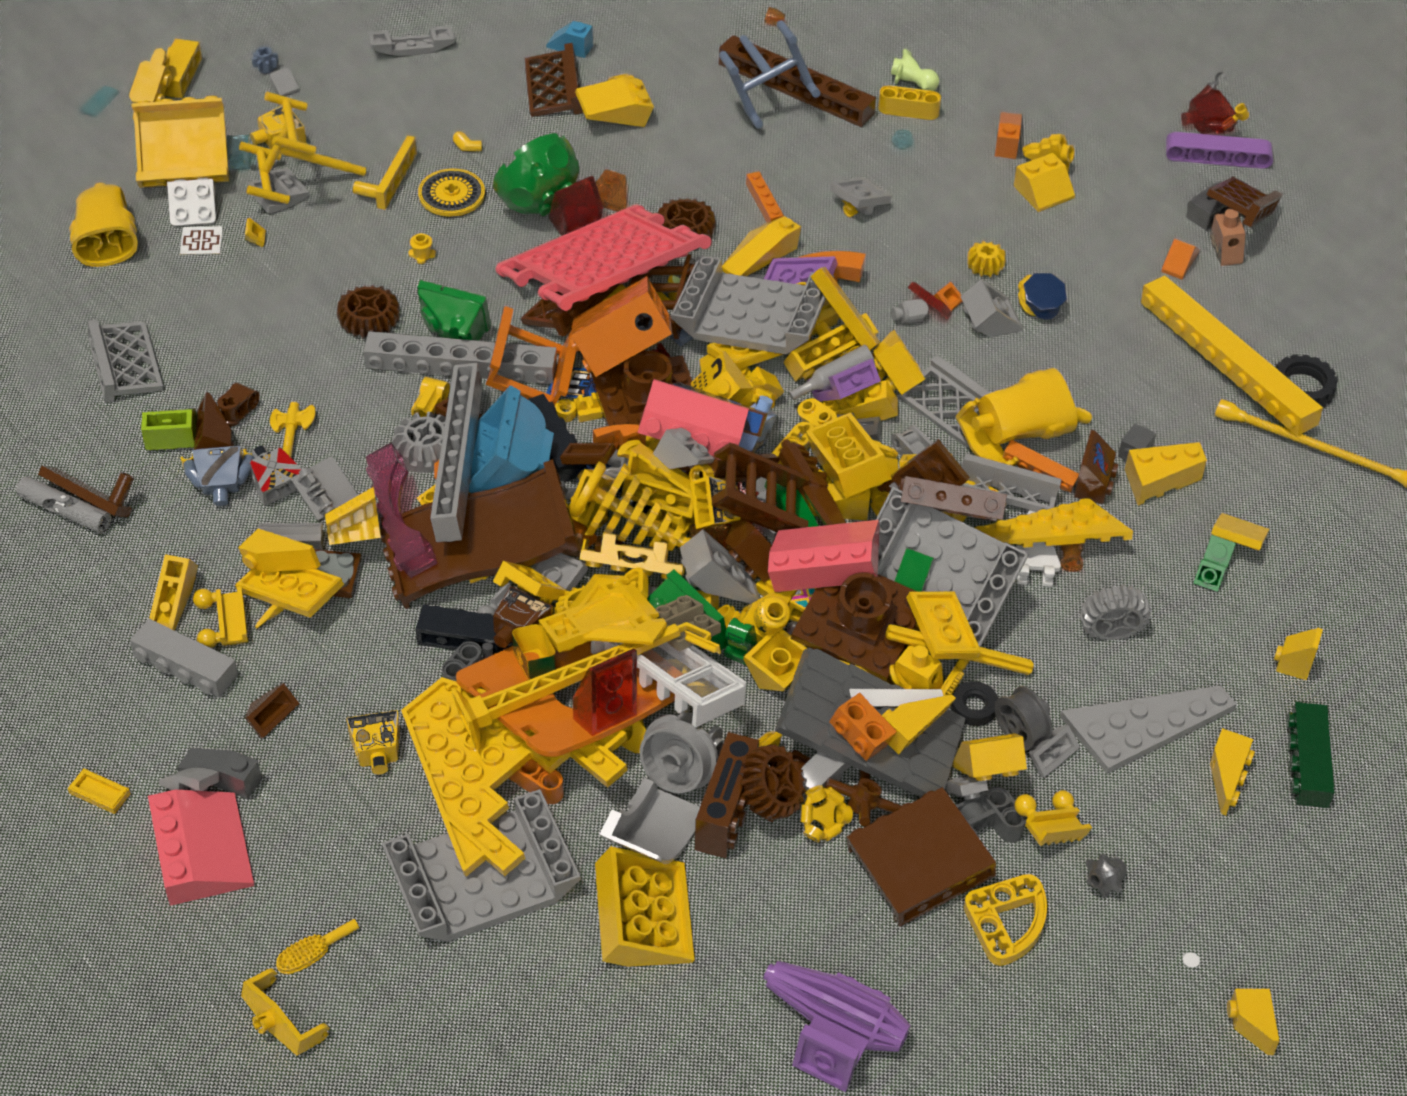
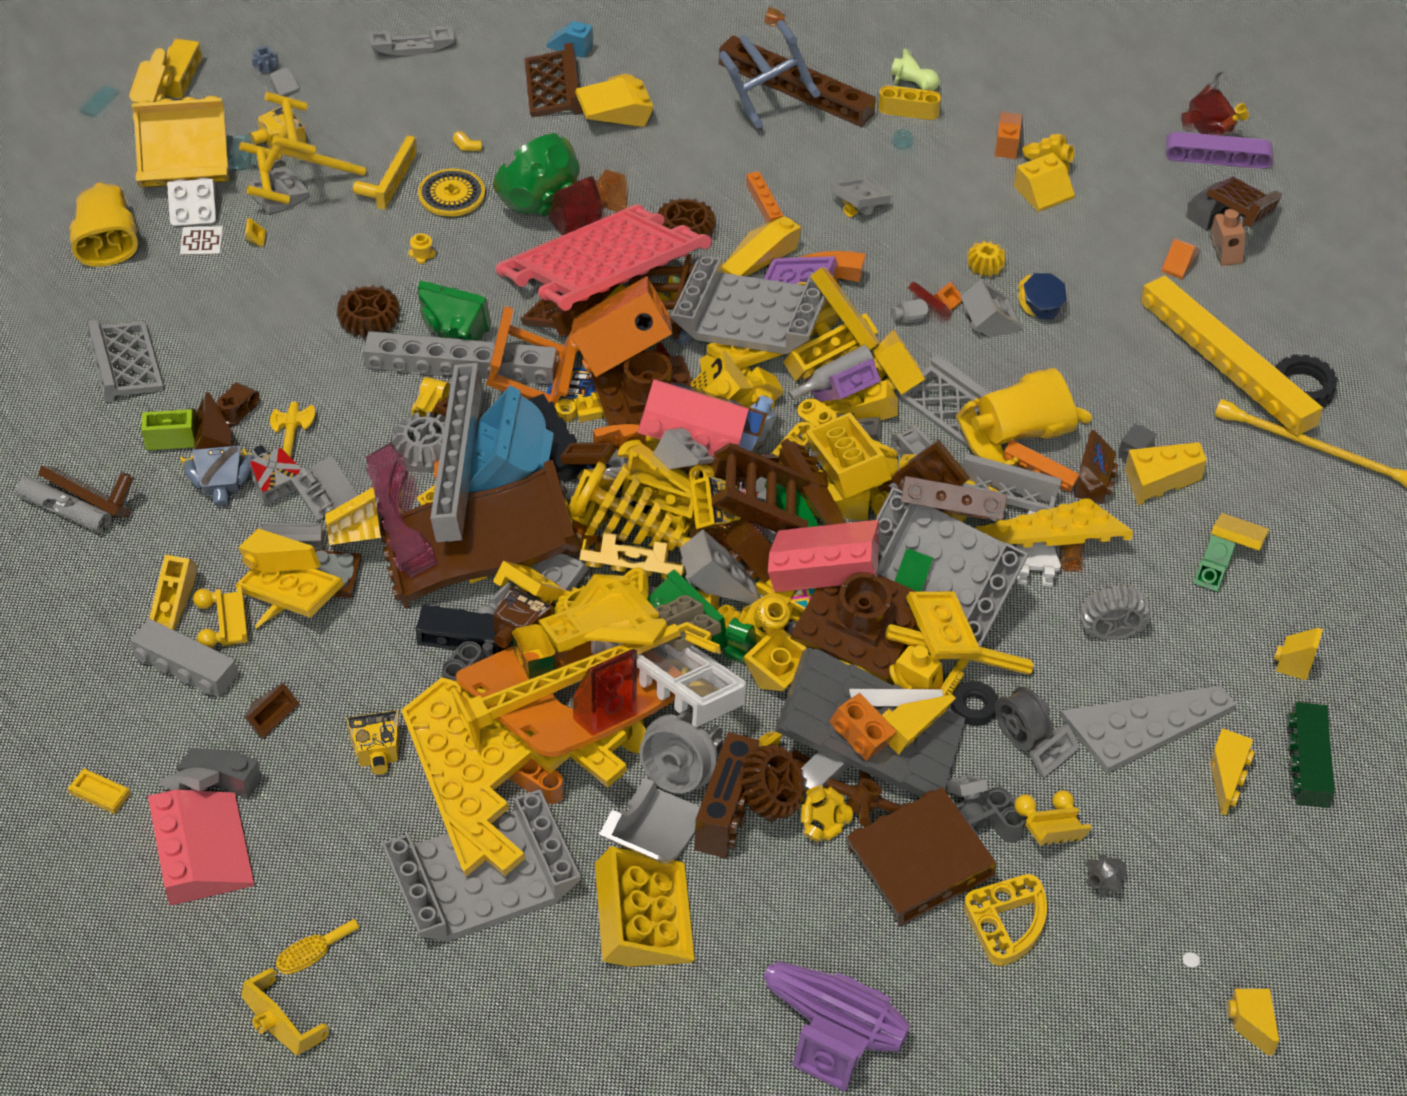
yellow slope [952,733,1027,781] -> none

